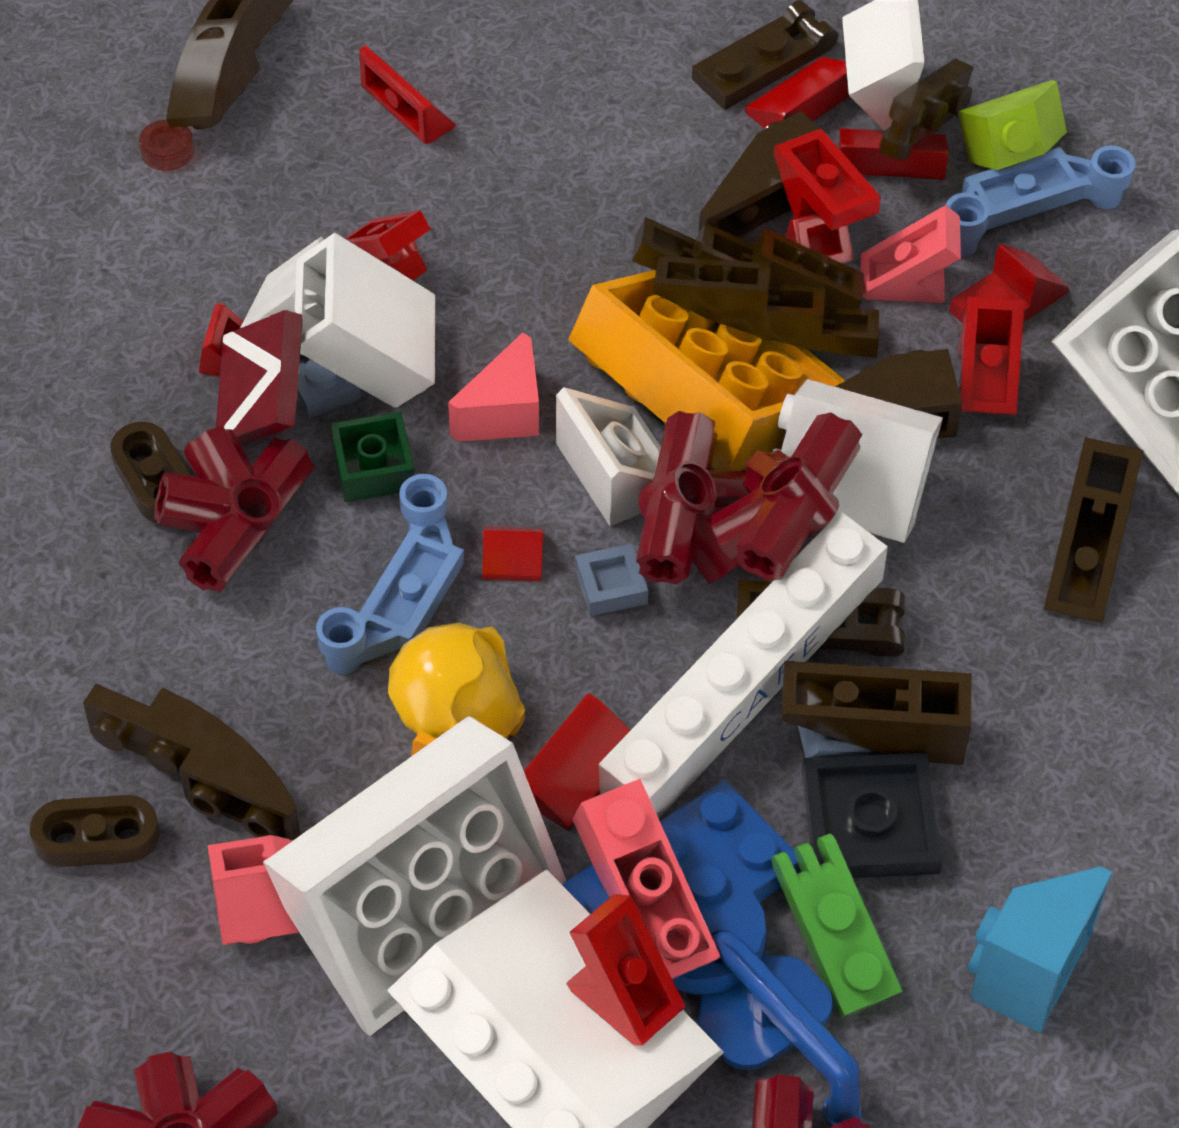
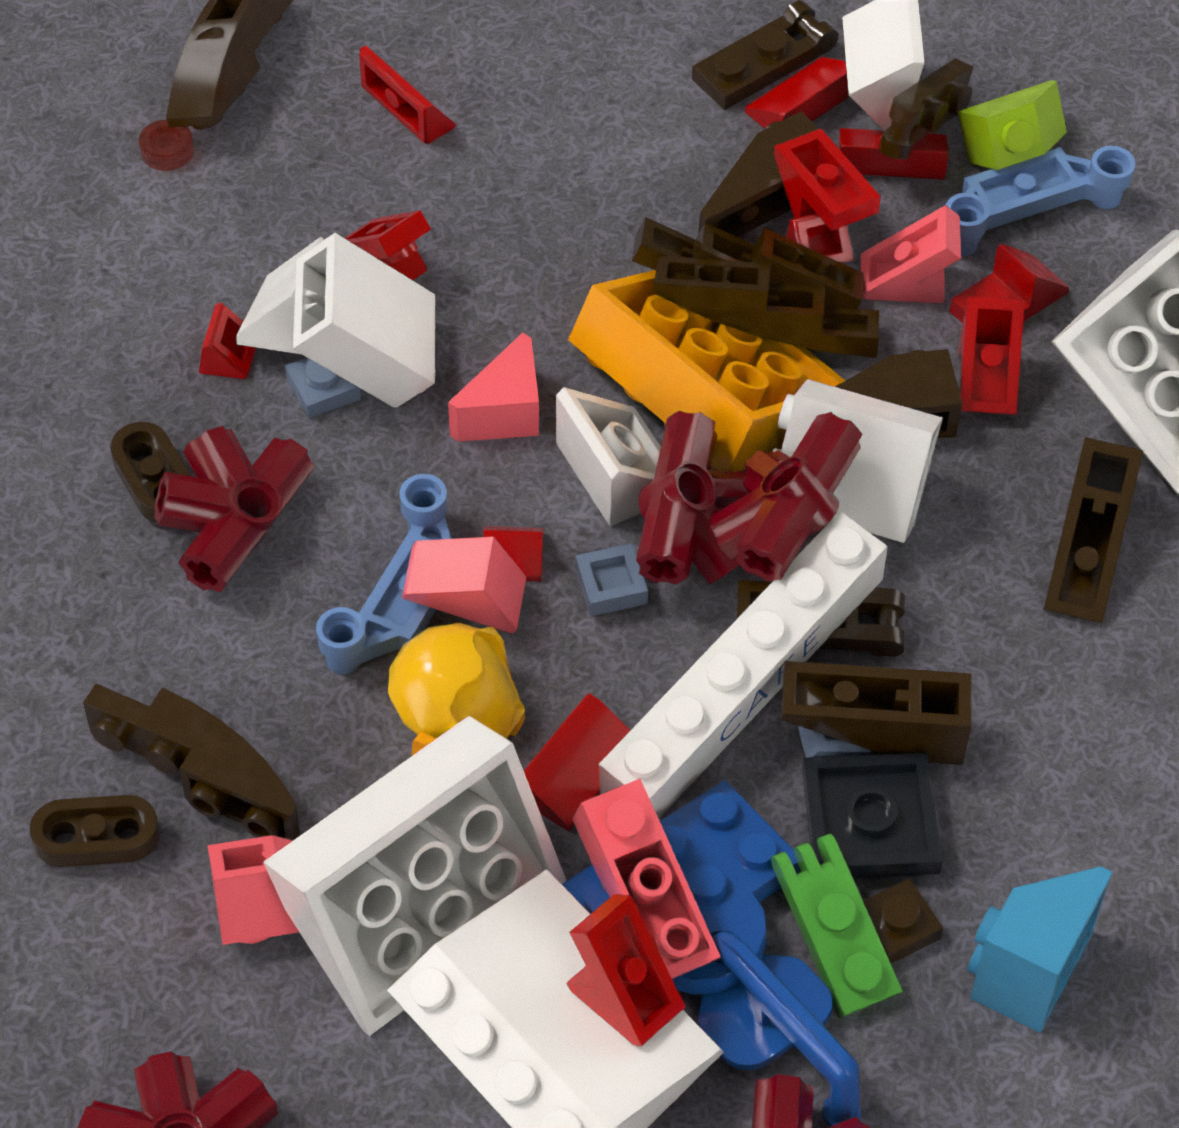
dark red tile [216,310,303,446] -> none
dark green piece [330,412,415,502] -> none
none -> coral slope [402,537,526,633]
none -> dark brown plate [863,878,943,964]

